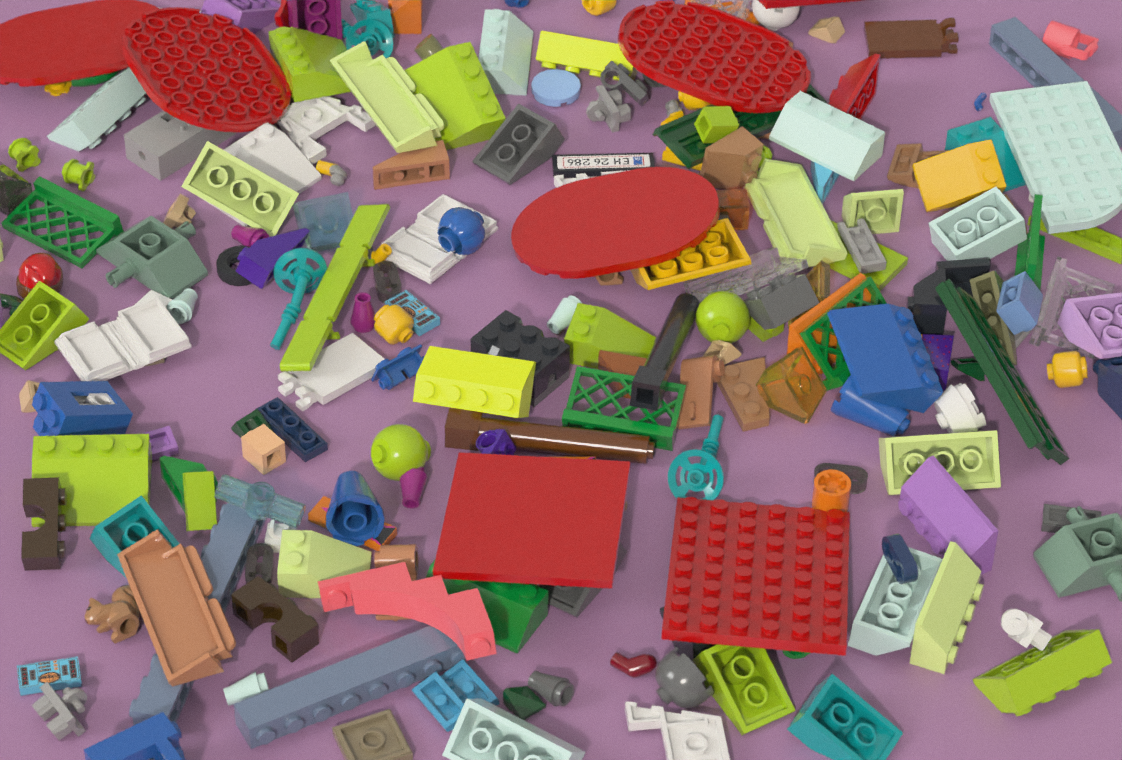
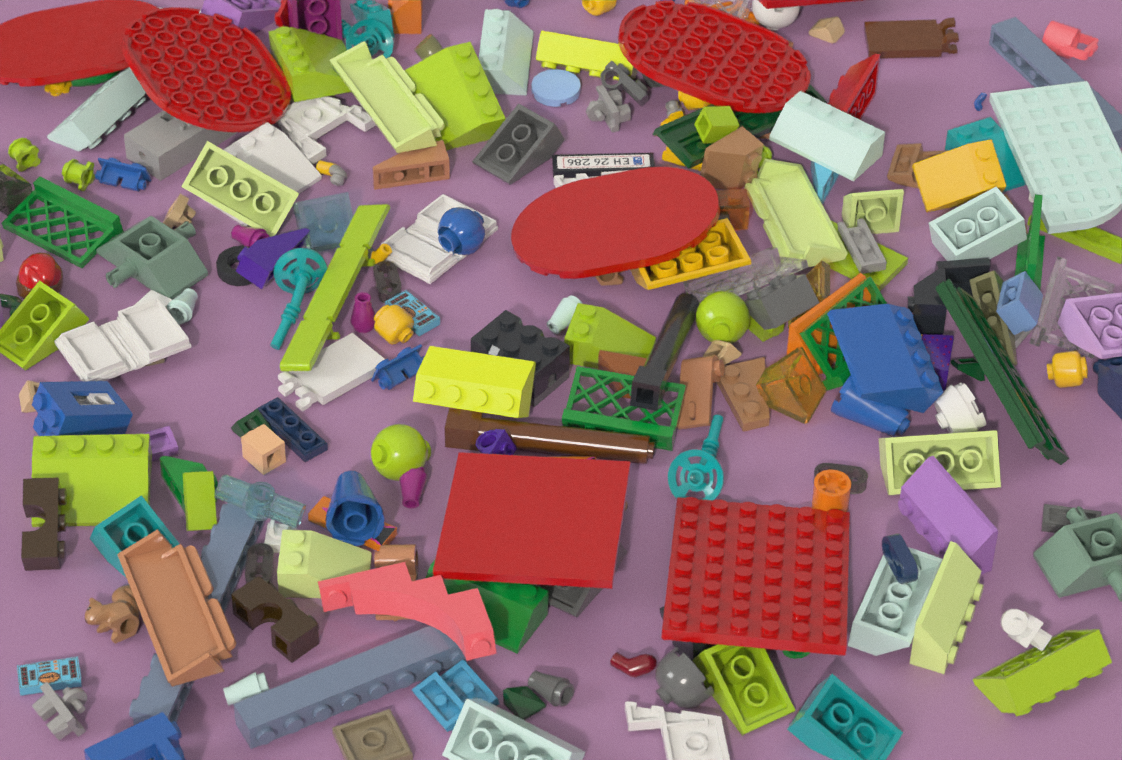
none -> blue hinge [95,158,152,192]

